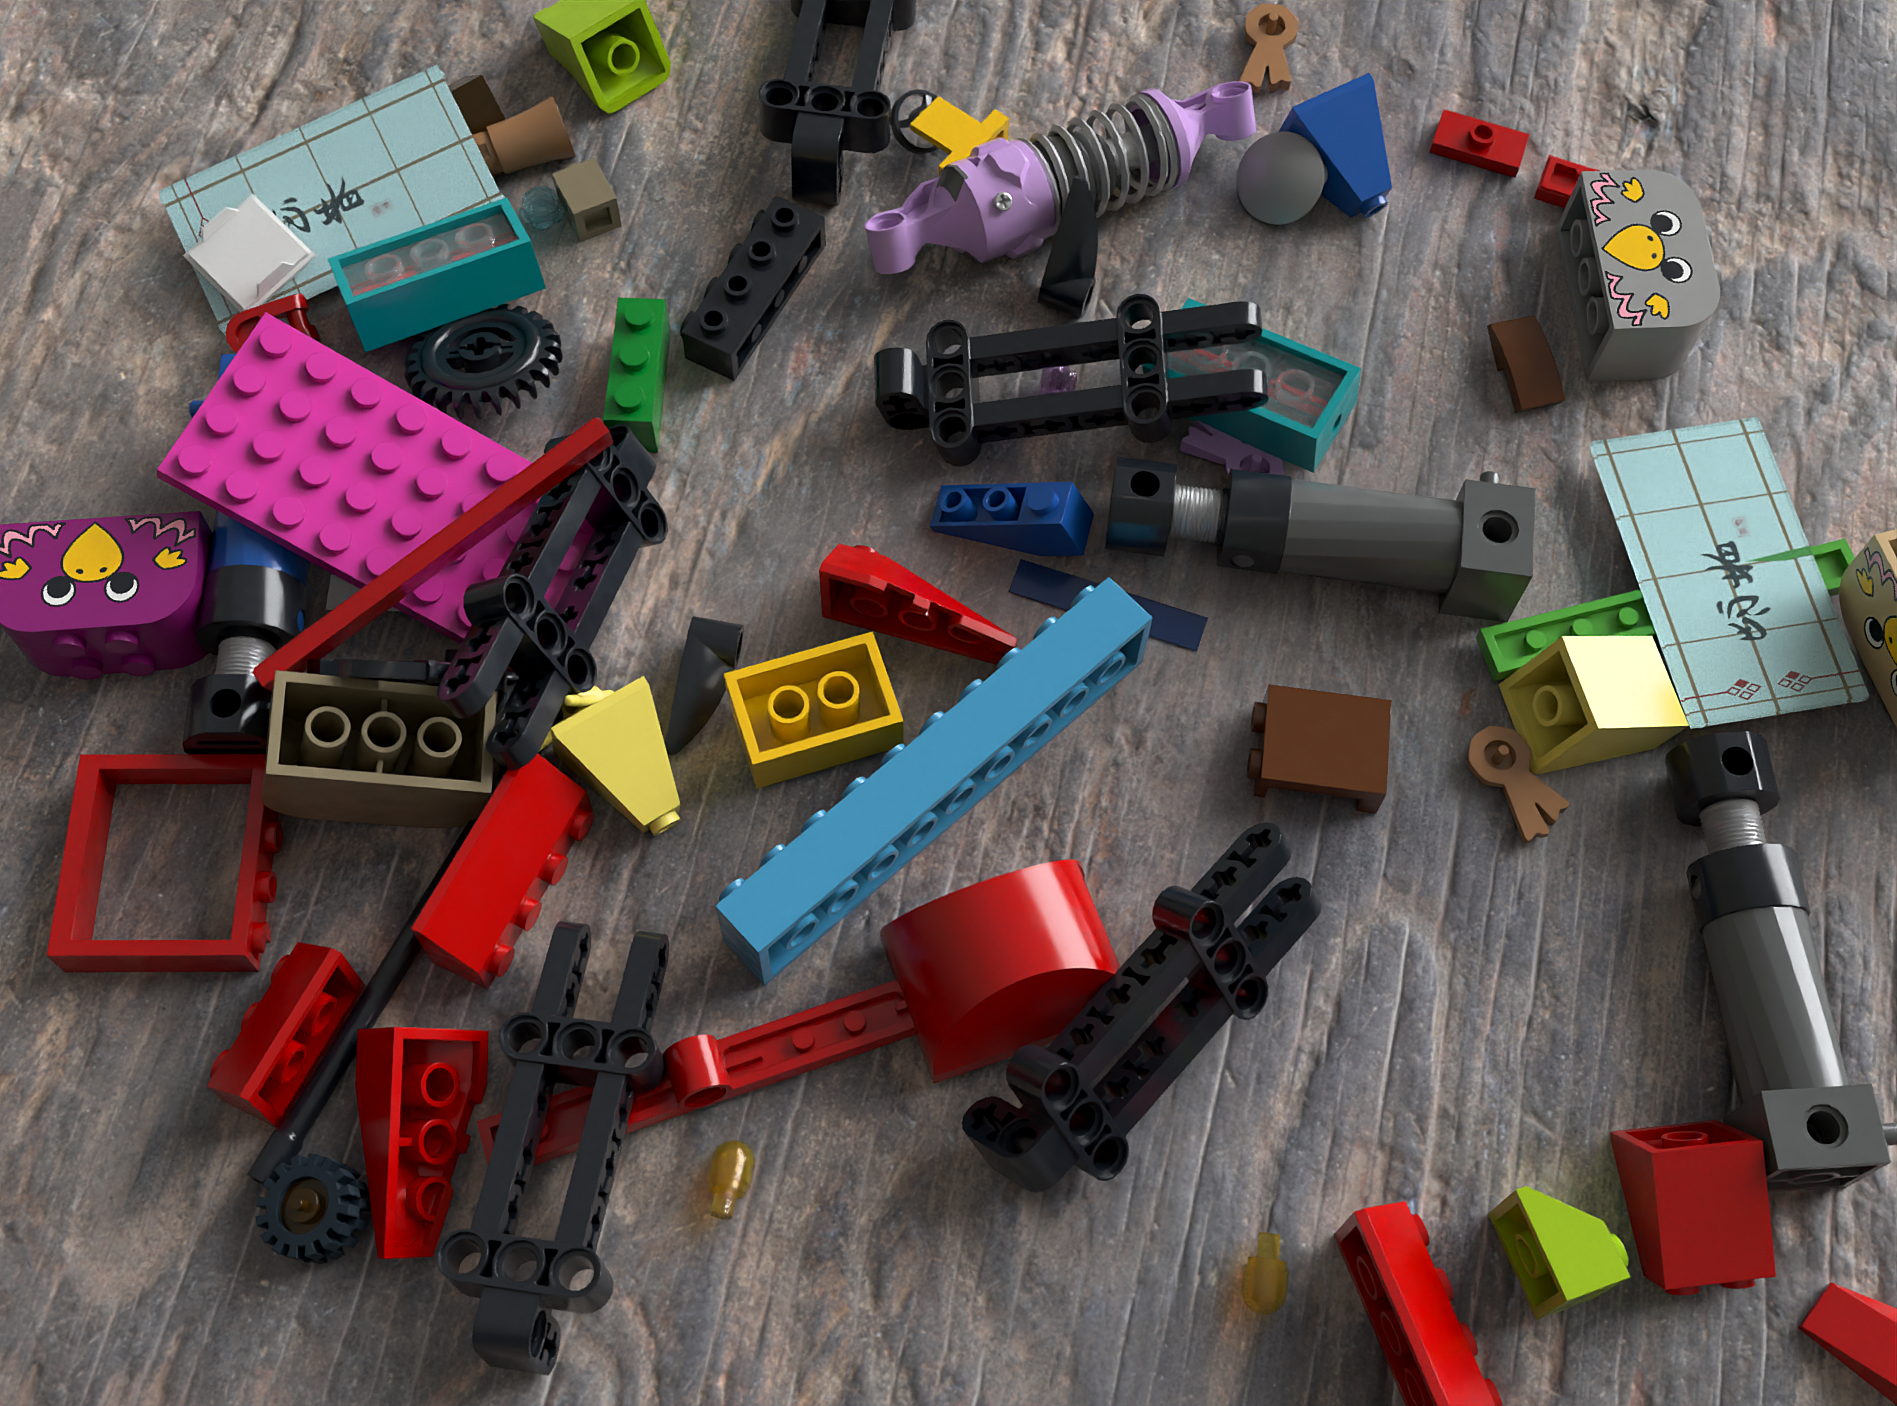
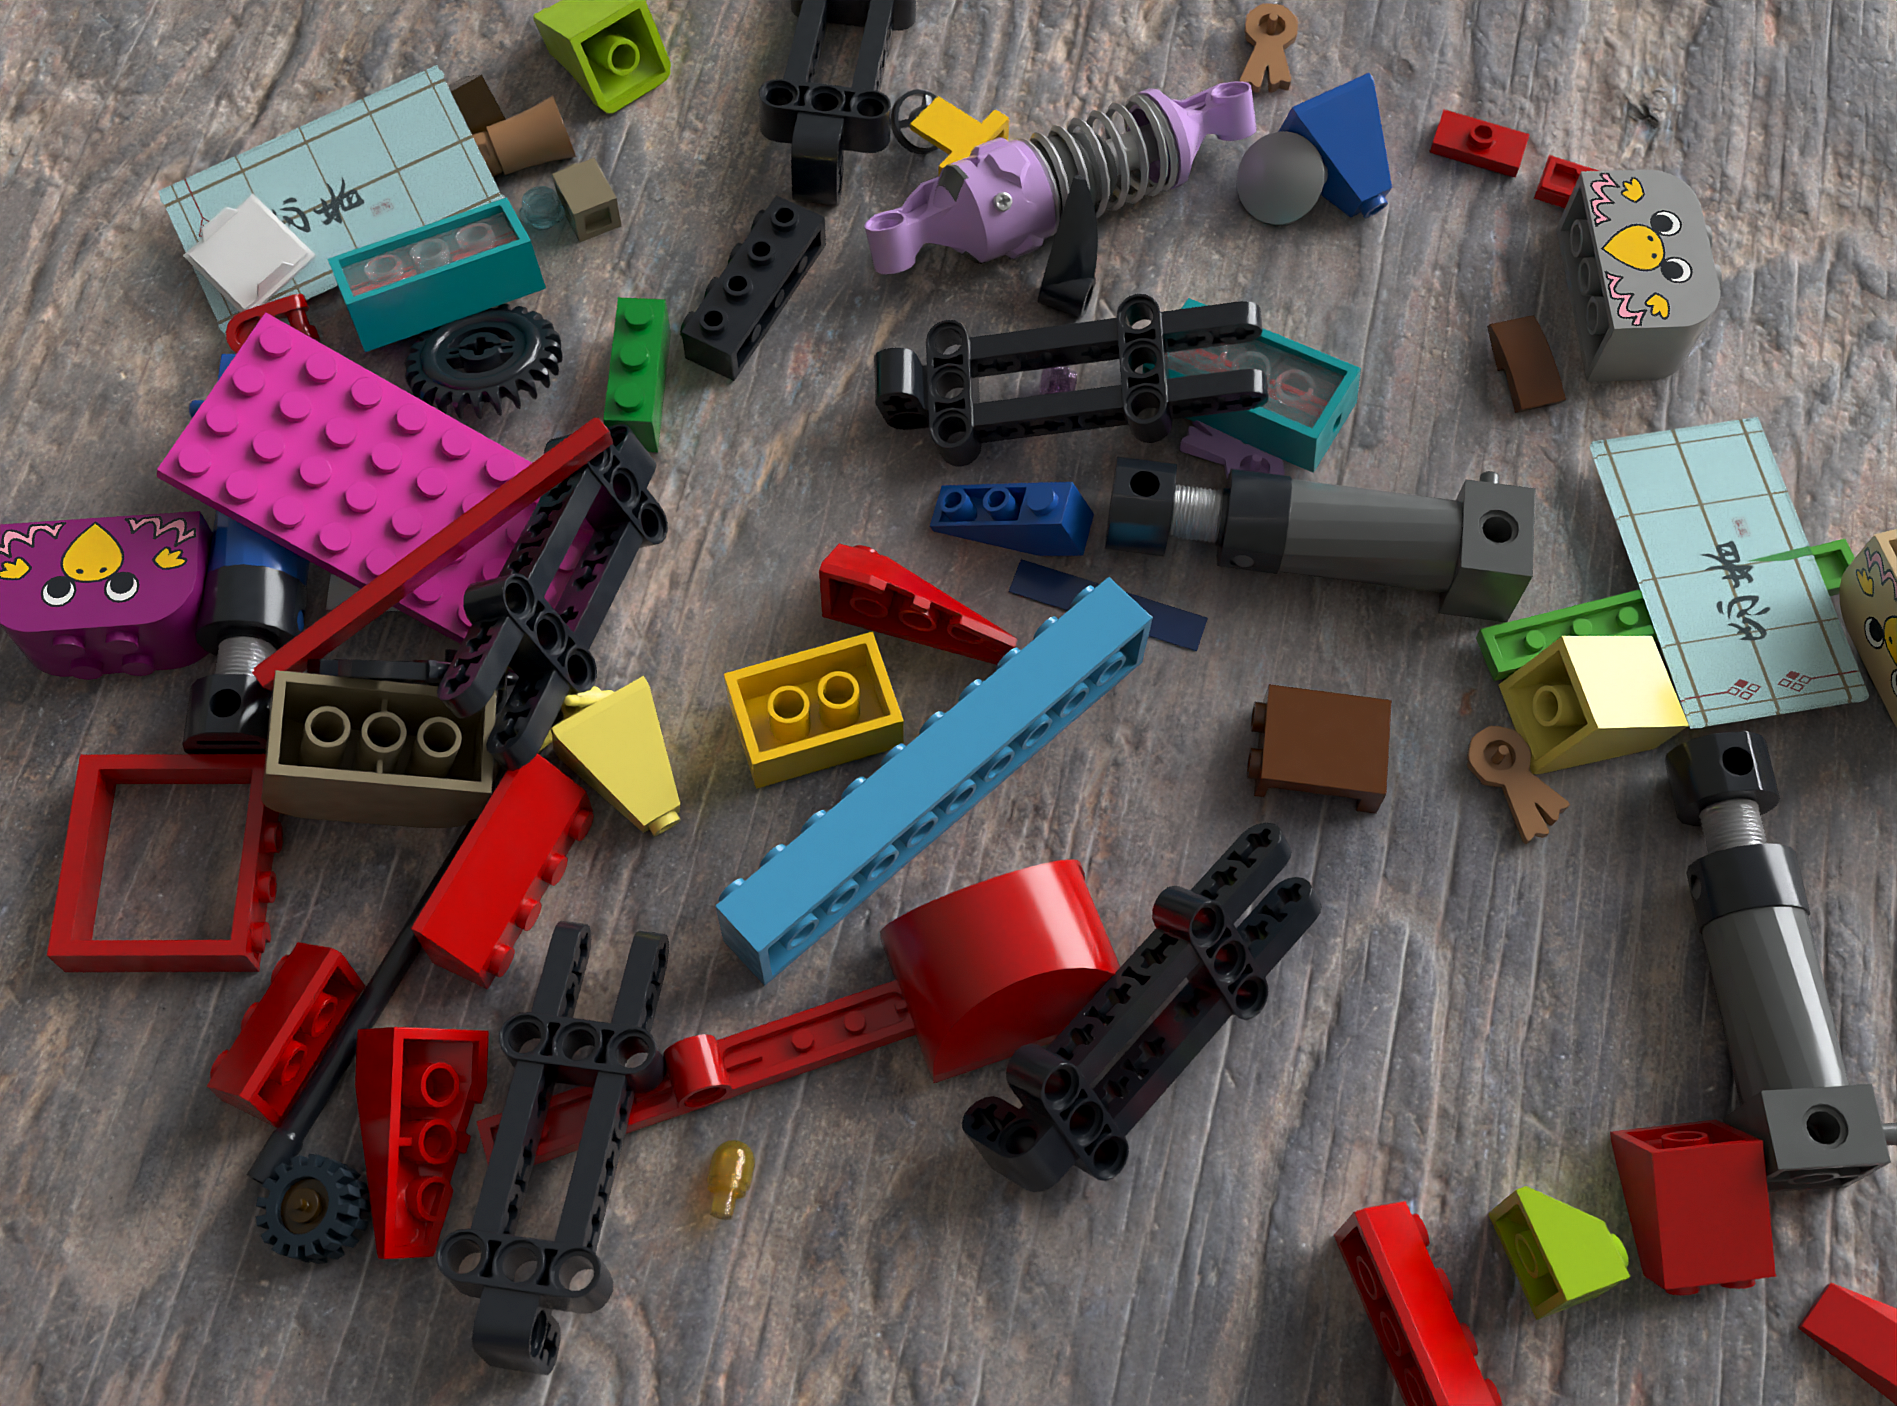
black piece [665,616,744,755] -> none
clear yellow cylinder [1241,1232,1289,1315] -> none

